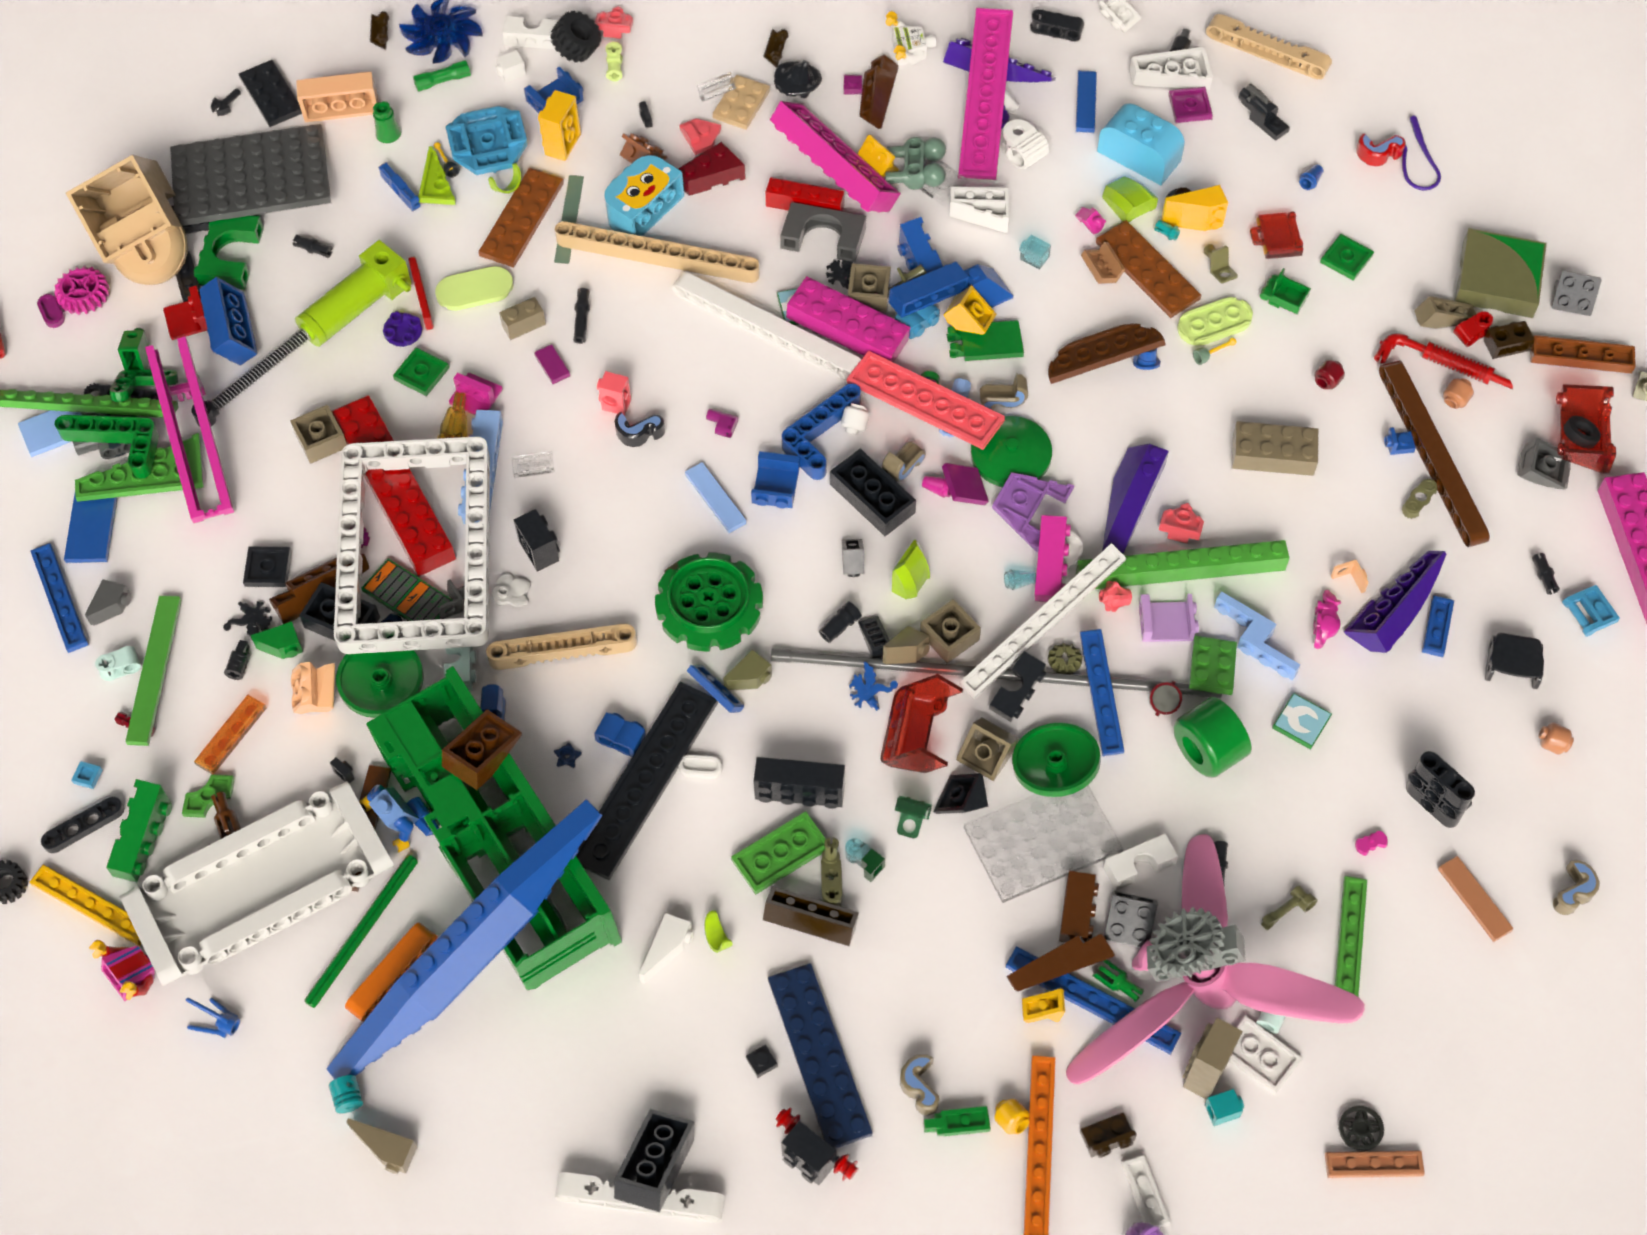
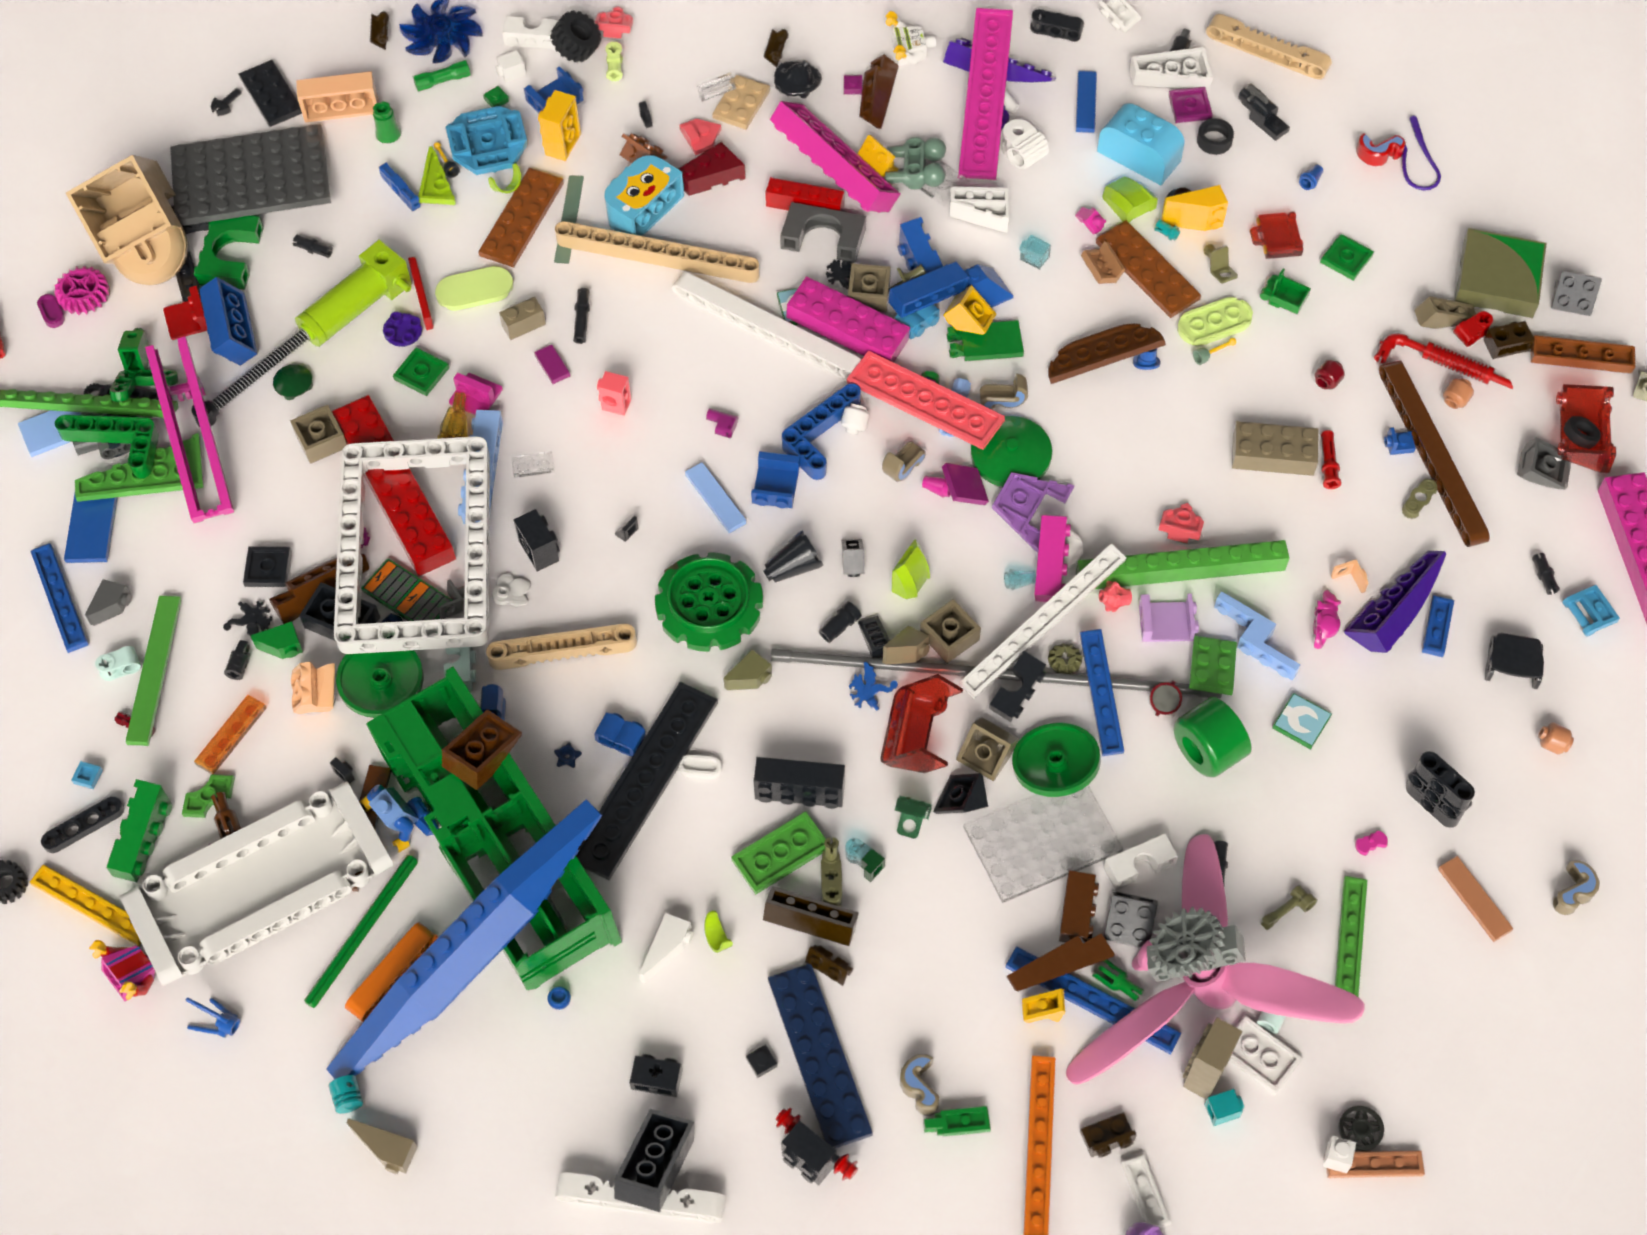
black animal [614,411,665,447] -> none
blue tile [687,665,745,713] -> none
black brick [830,448,916,537] -> none
yellow head [994,1098,1029,1134] -> none
dark purple wedge [1102,444,1169,555] -> none
none -> dark green dish [273,364,313,400]
none -> green plate [483,86,510,107]
none -> blue plate [547,987,571,1010]
none -> black slope [615,516,639,542]
none -> black brick [629,1054,683,1097]
none -> black cone [763,530,823,583]
none -> dark brown hinge [805,944,854,986]
none -> black tyre [1197,118,1234,155]
none -> red pin [1321,430,1342,489]
none -> white brick [1323,1136,1356,1173]

